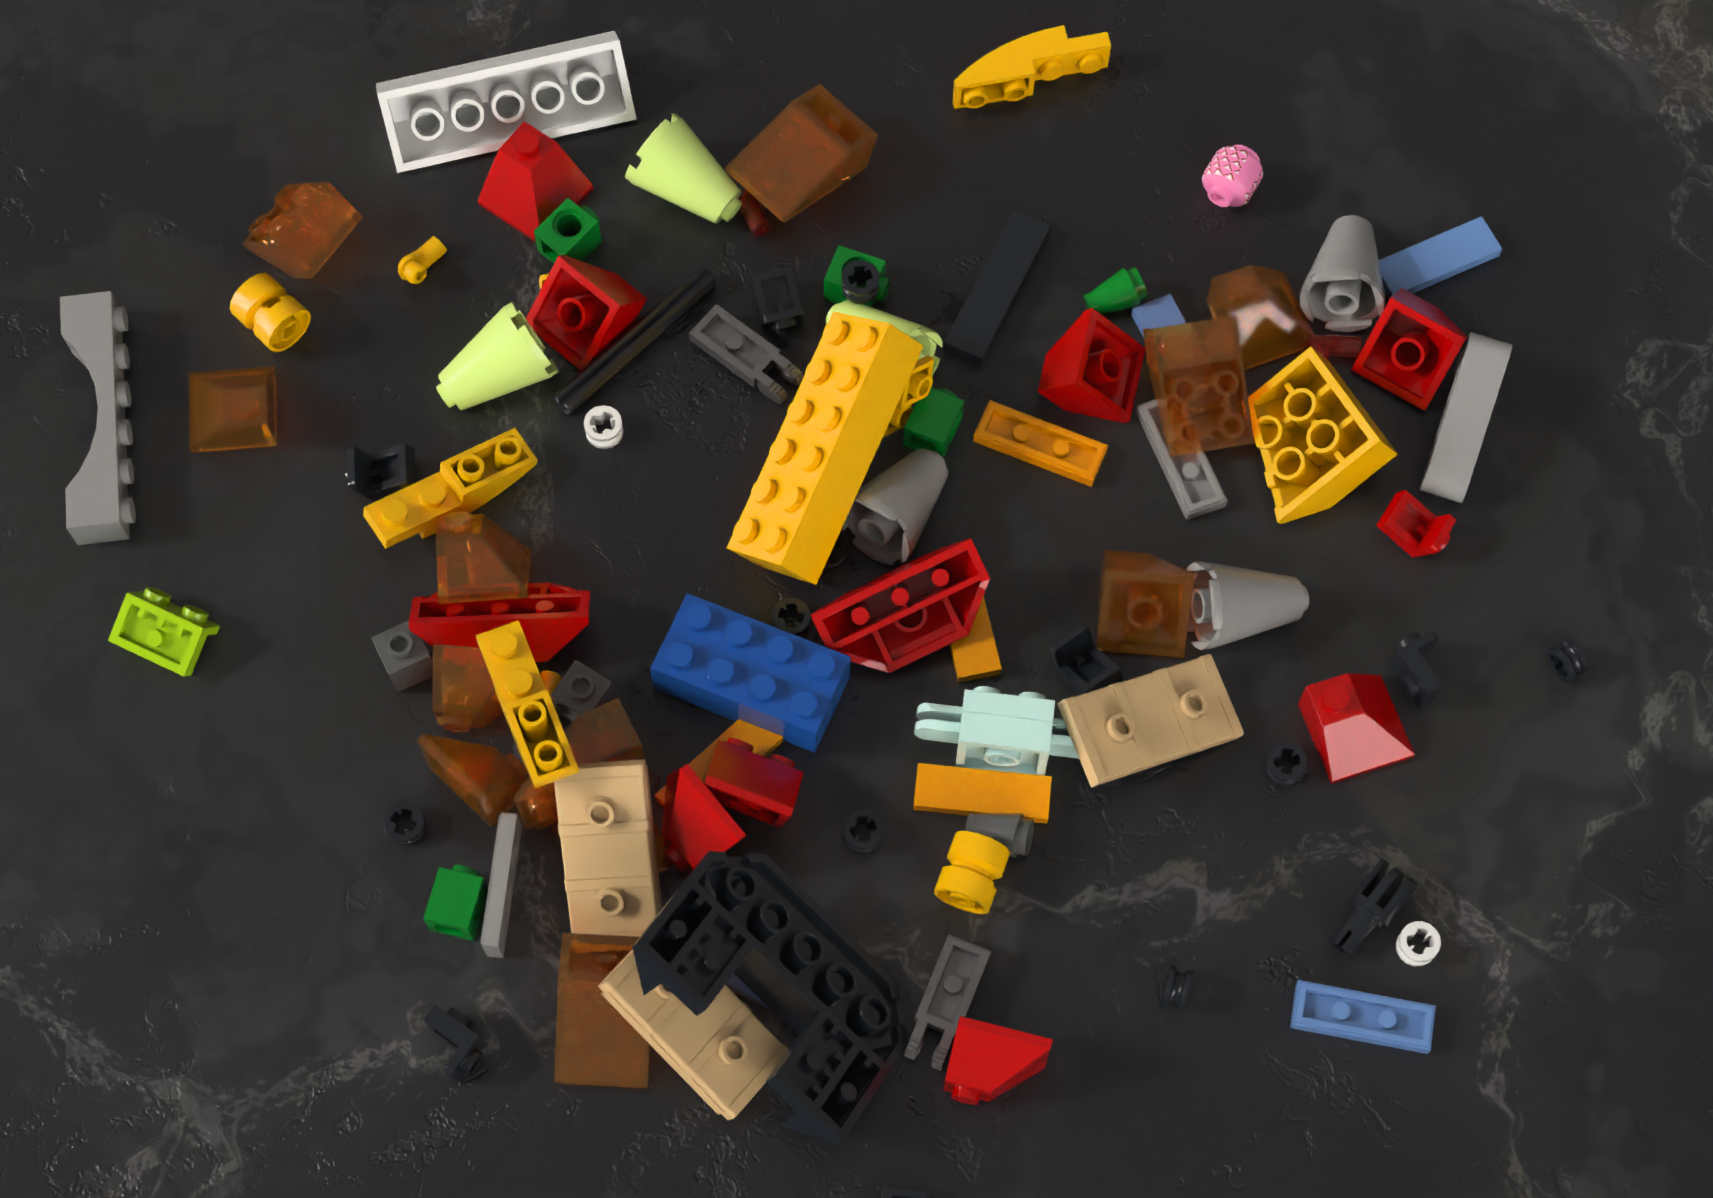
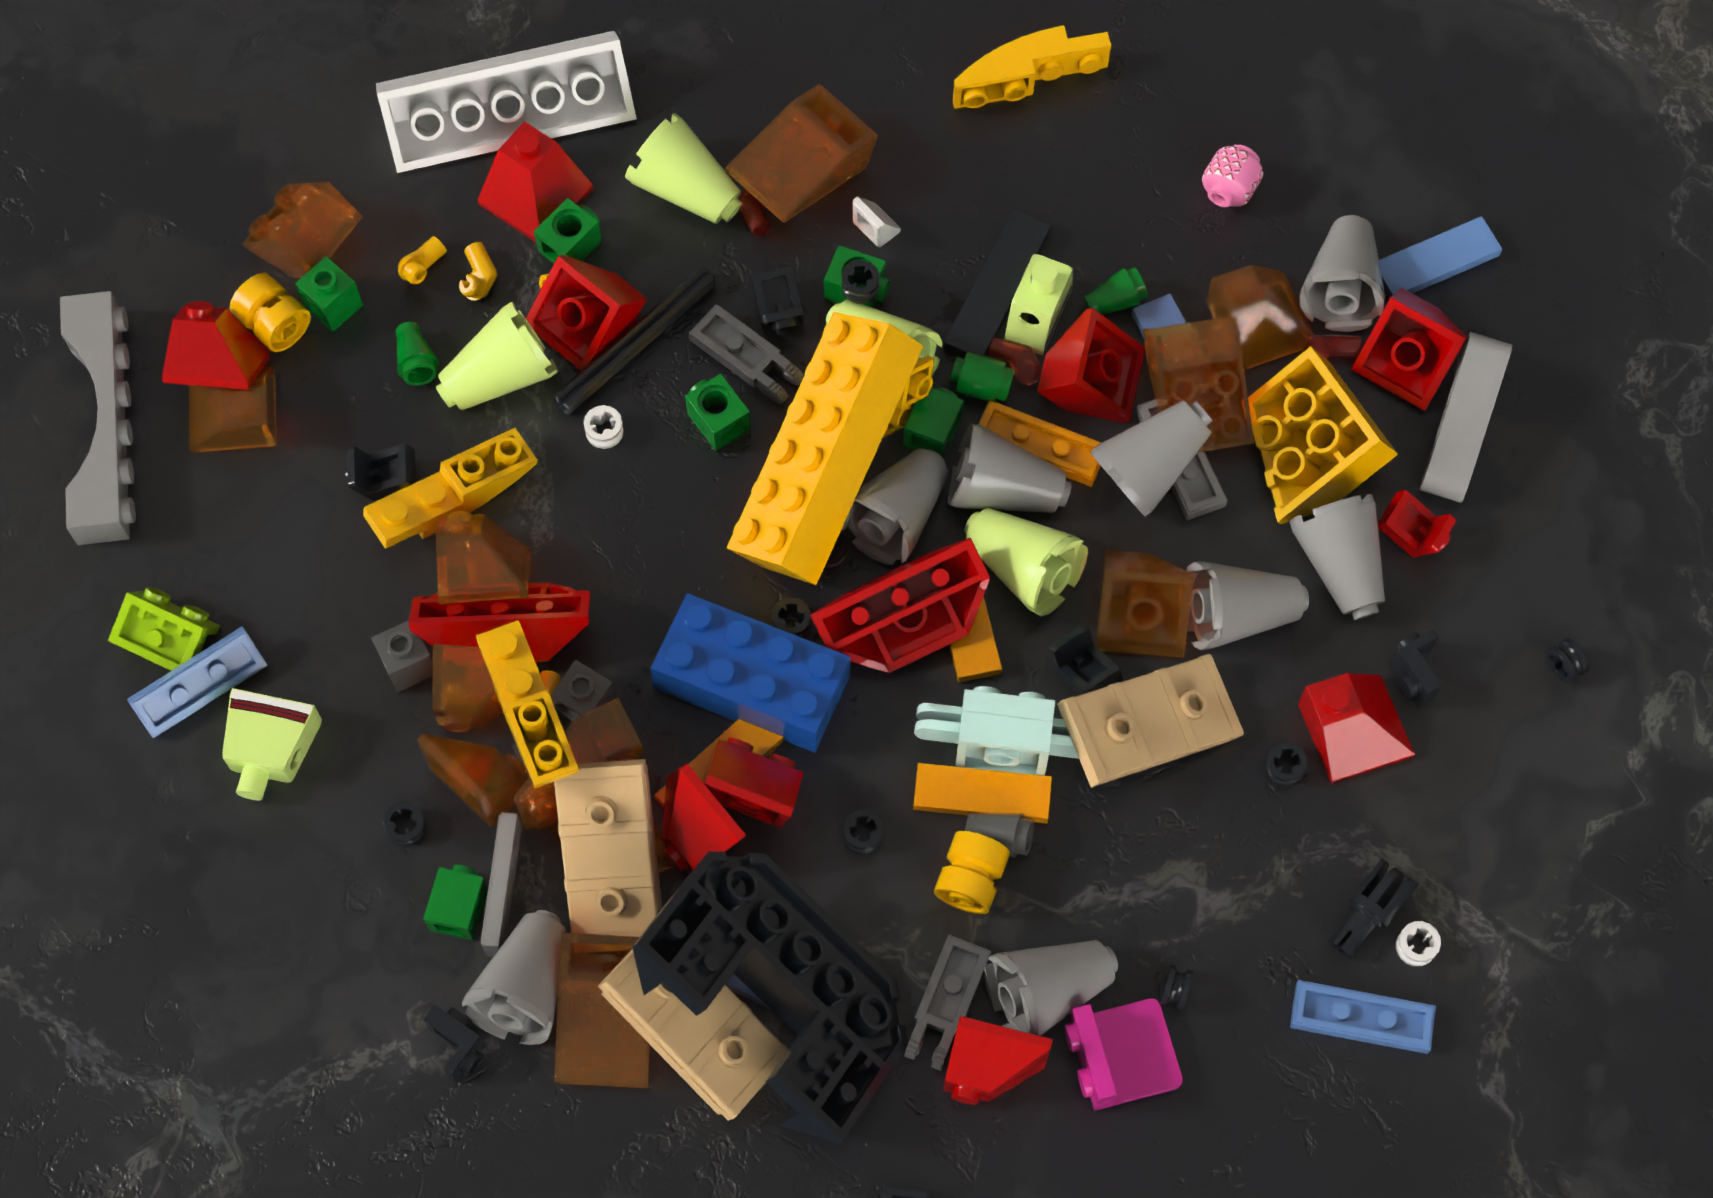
none -> medium blue tile [127,627,268,738]
none -> red slope [162,301,270,390]
none -> yellowish green torso [222,688,322,801]
none -> green brick [295,256,363,332]
none -> green cone [395,321,439,386]
none -> yellow arm [459,242,497,301]
none -> light grey cone [462,910,566,1045]
none -> green brick [685,374,751,452]
none -> white slope [853,196,901,248]
none -> light grey cone [947,423,1071,513]
none -> green brick [950,351,1015,402]
none -> yellowish green cone [964,508,1088,616]
none -> light grey cone [984,940,1118,1036]
none -> clear red arm [988,336,1042,385]
none -> yellowish green torso [1004,254,1073,356]
none -> dark pink bracket [1064,998,1183,1111]
none -> light grey cone [1090,400,1213,517]
none -> light grey cone [1289,494,1385,620]

